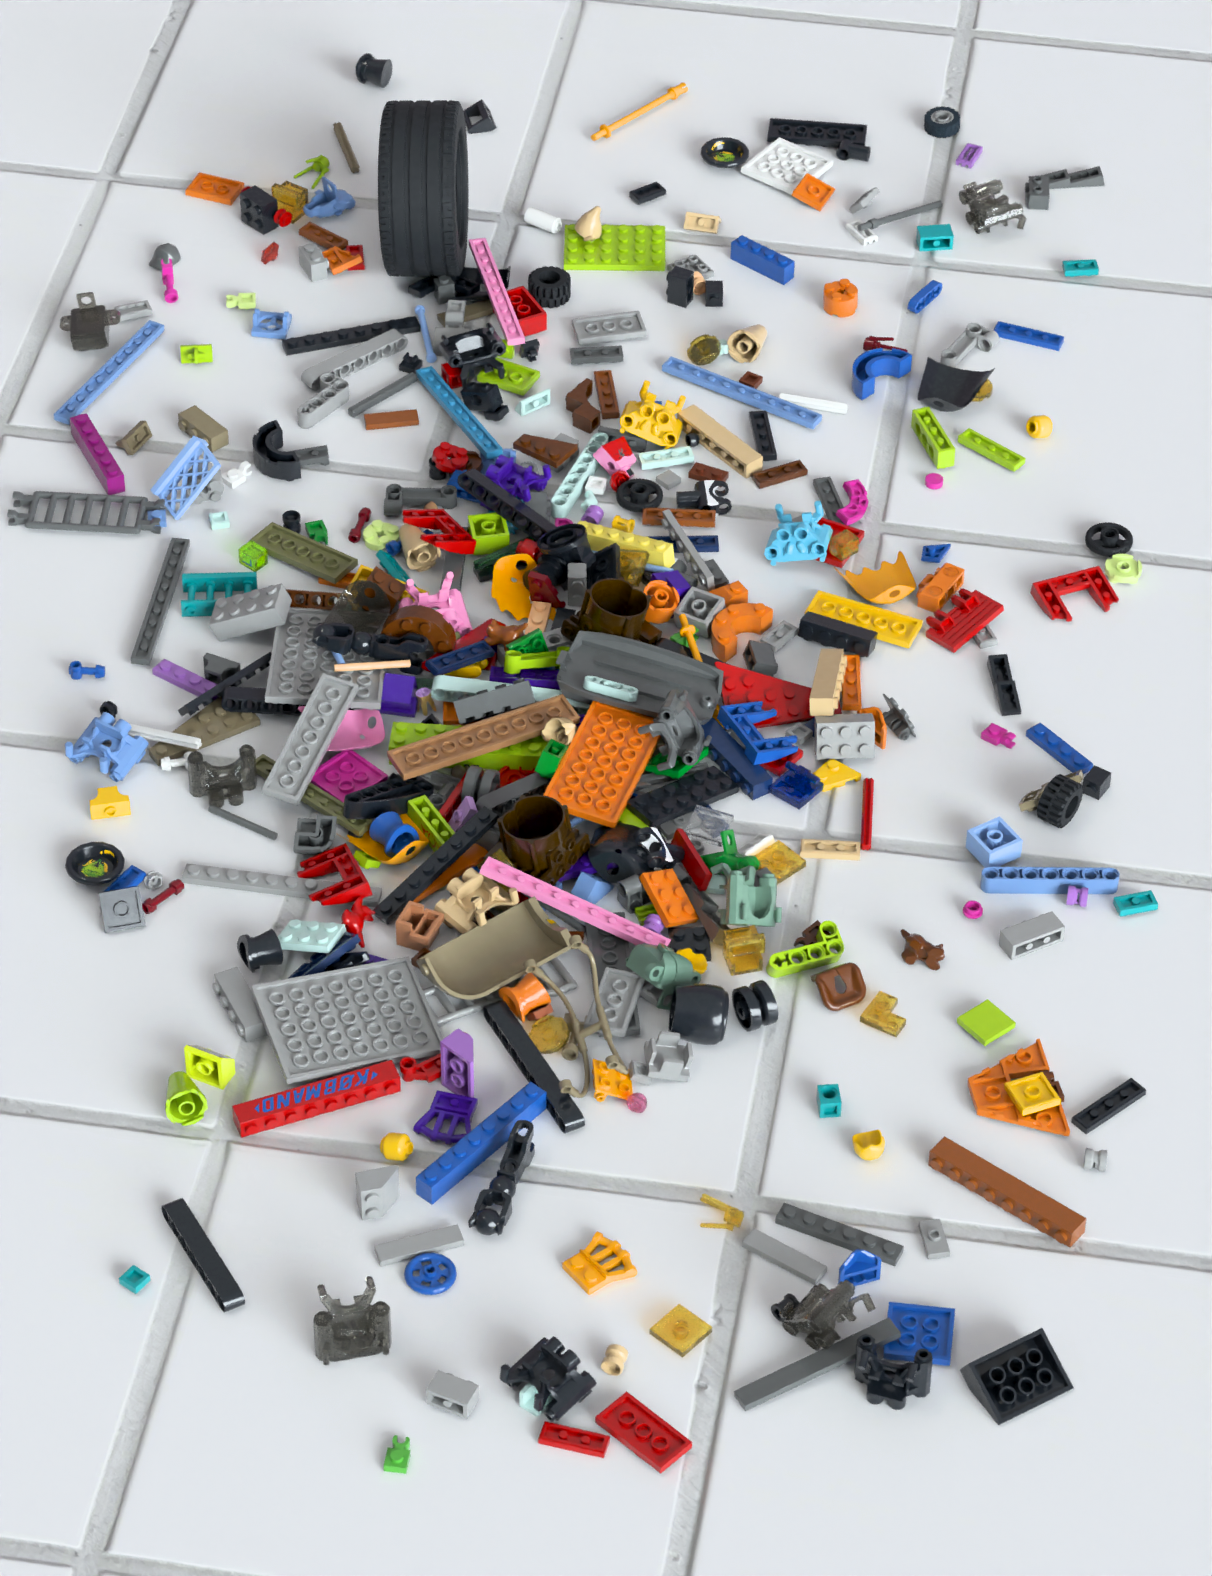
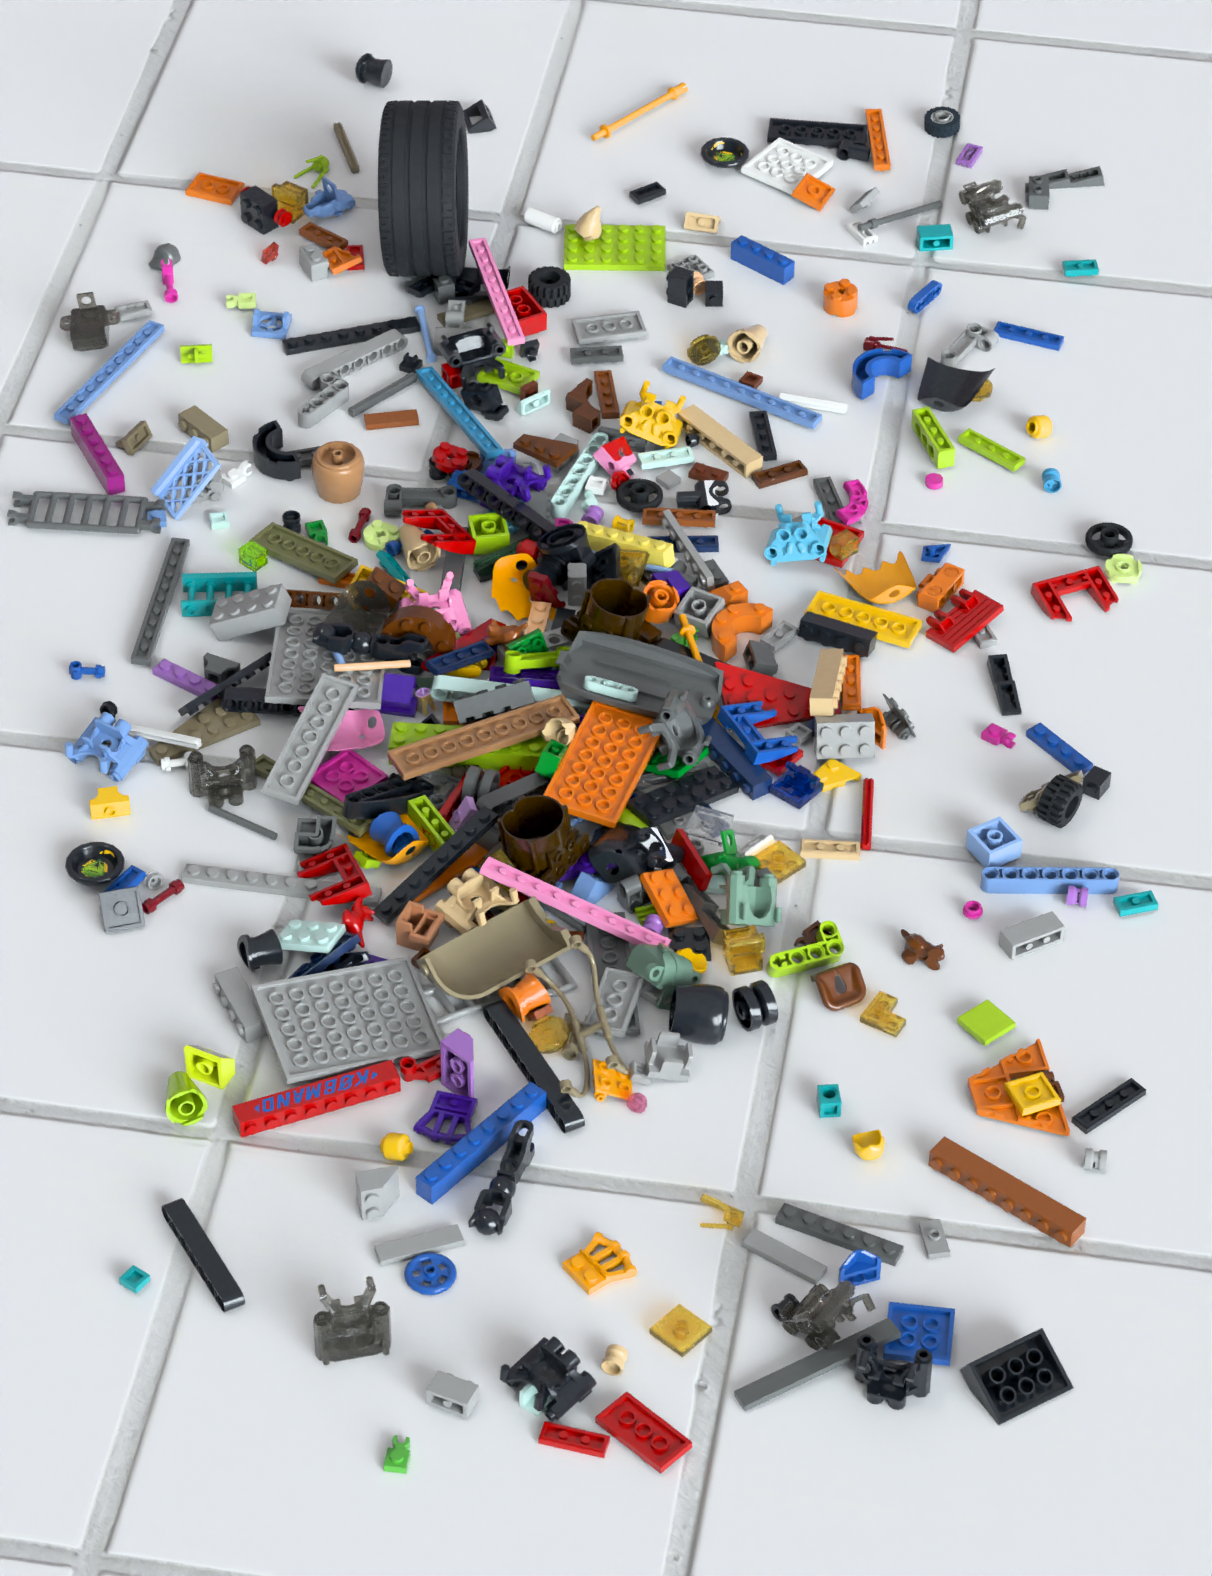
none -> medium nougat piece [311,441,365,504]
none -> copper plate [520,380,538,401]
none -> orange plate [865,109,891,171]
none -> dark azure wheel [1042,468,1062,493]

